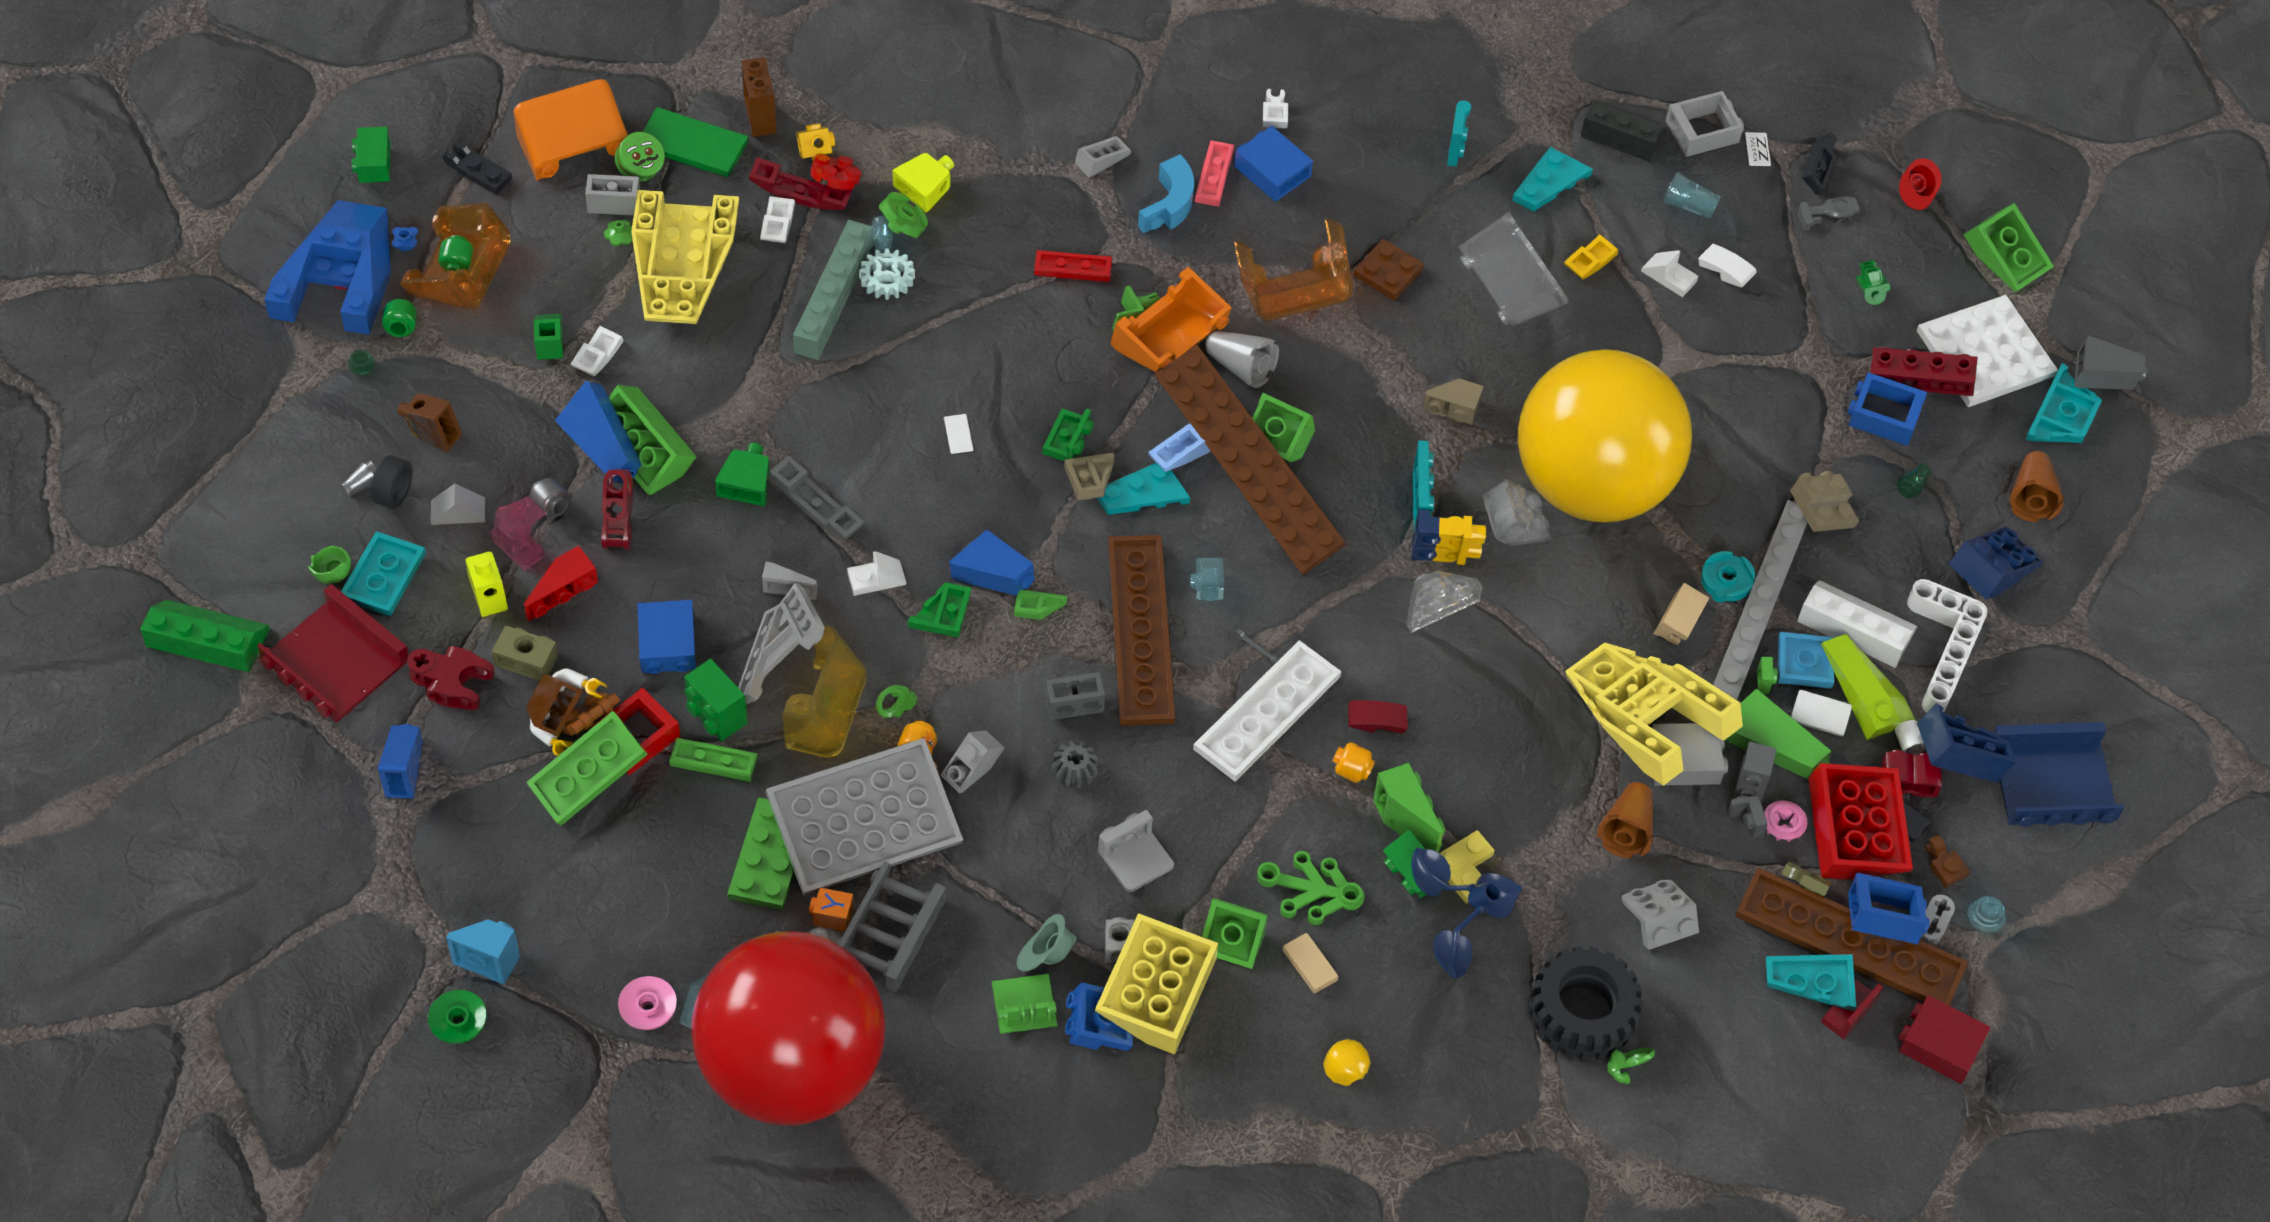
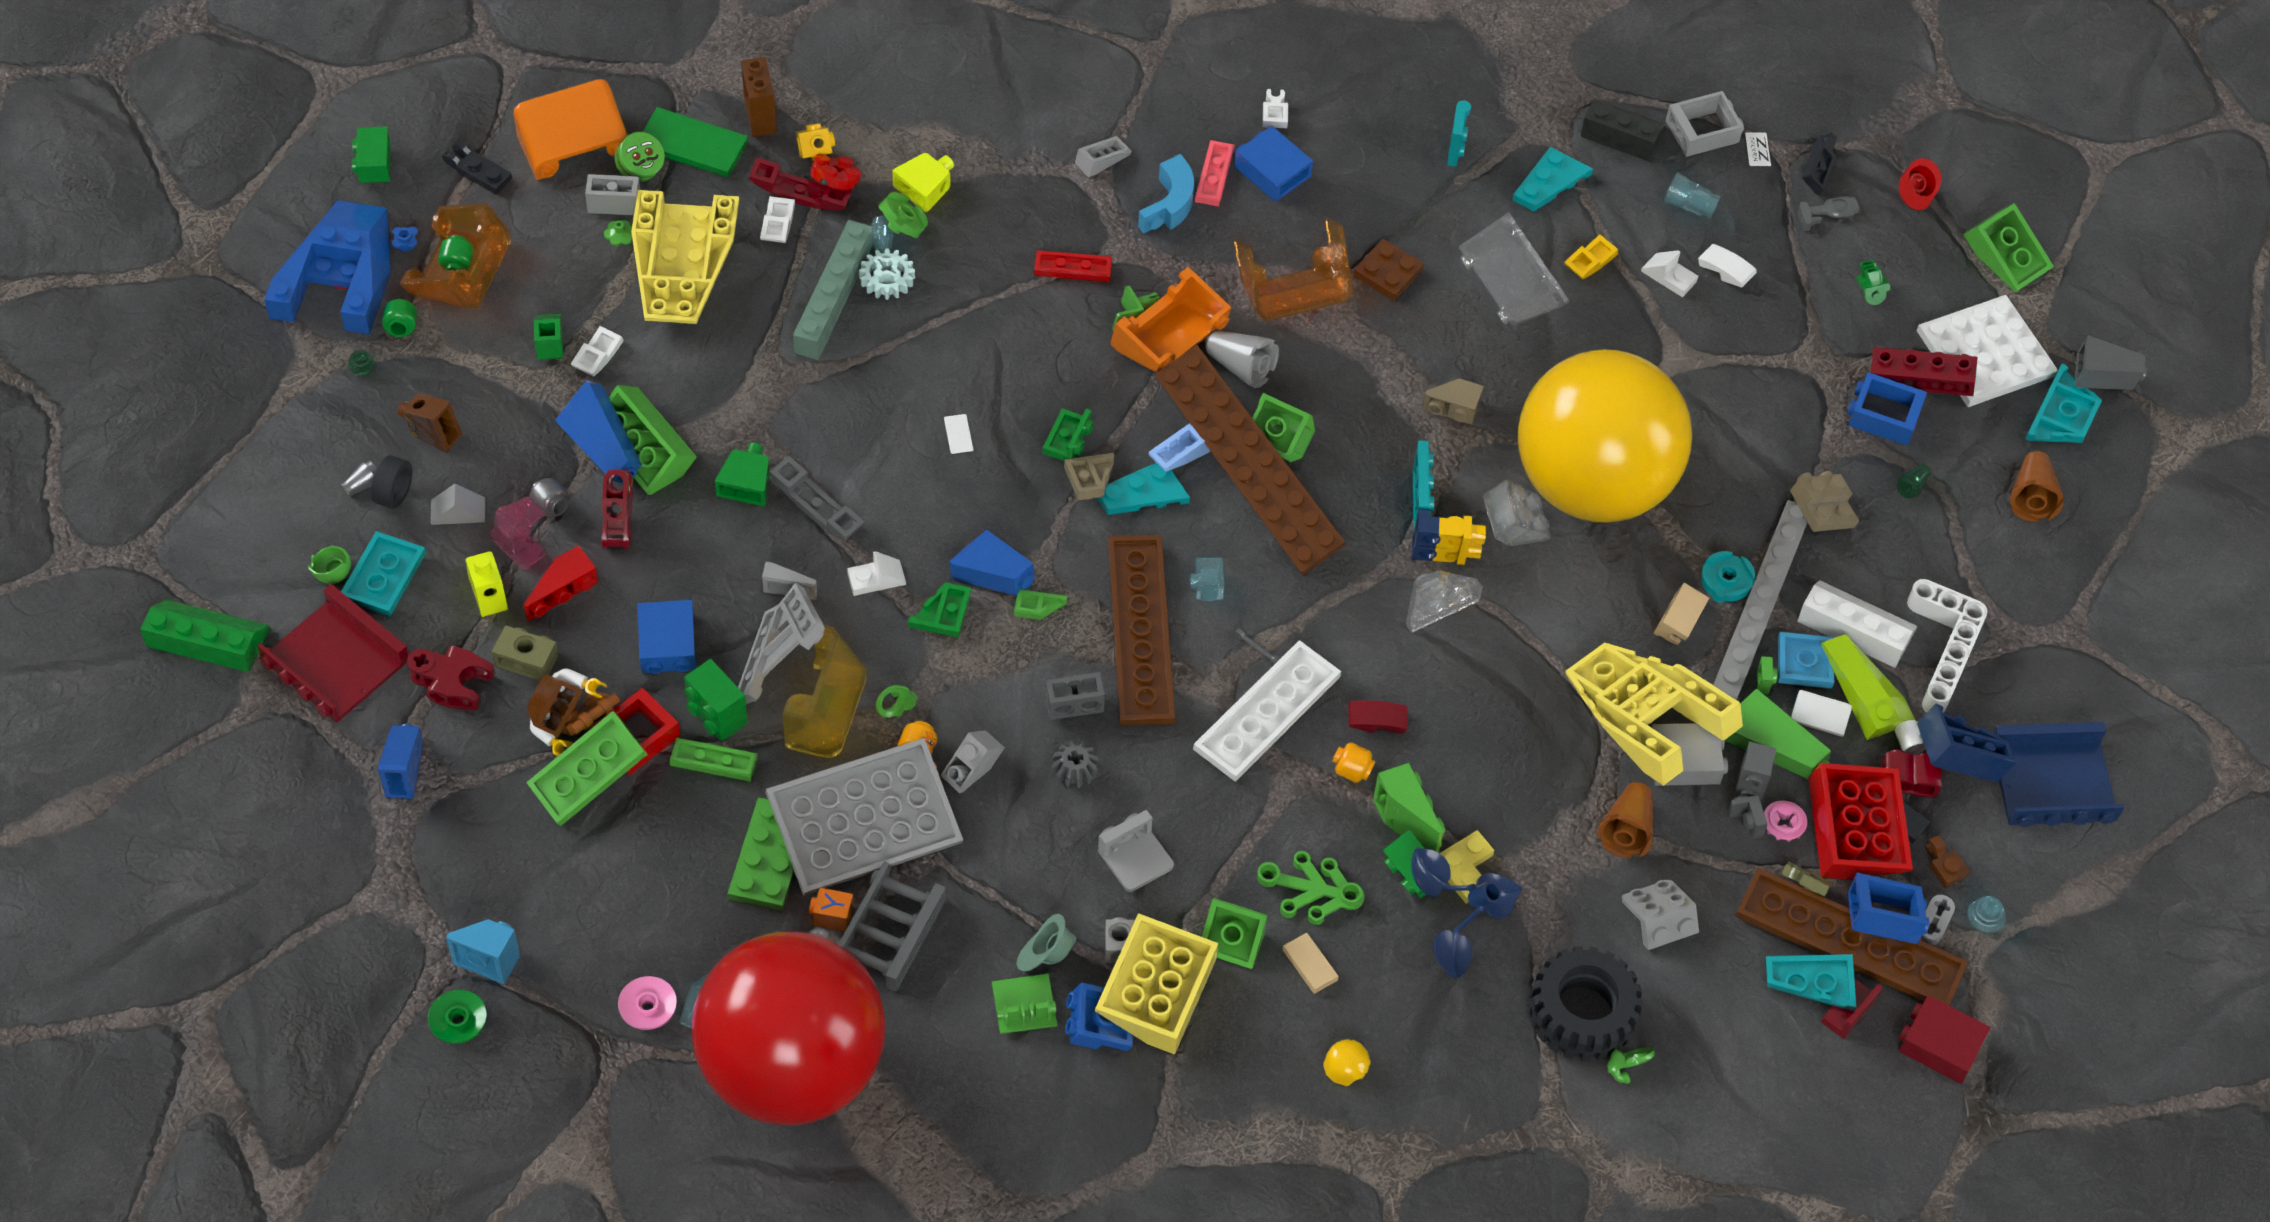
dark blue slope [1949,527,2043,599] -> none

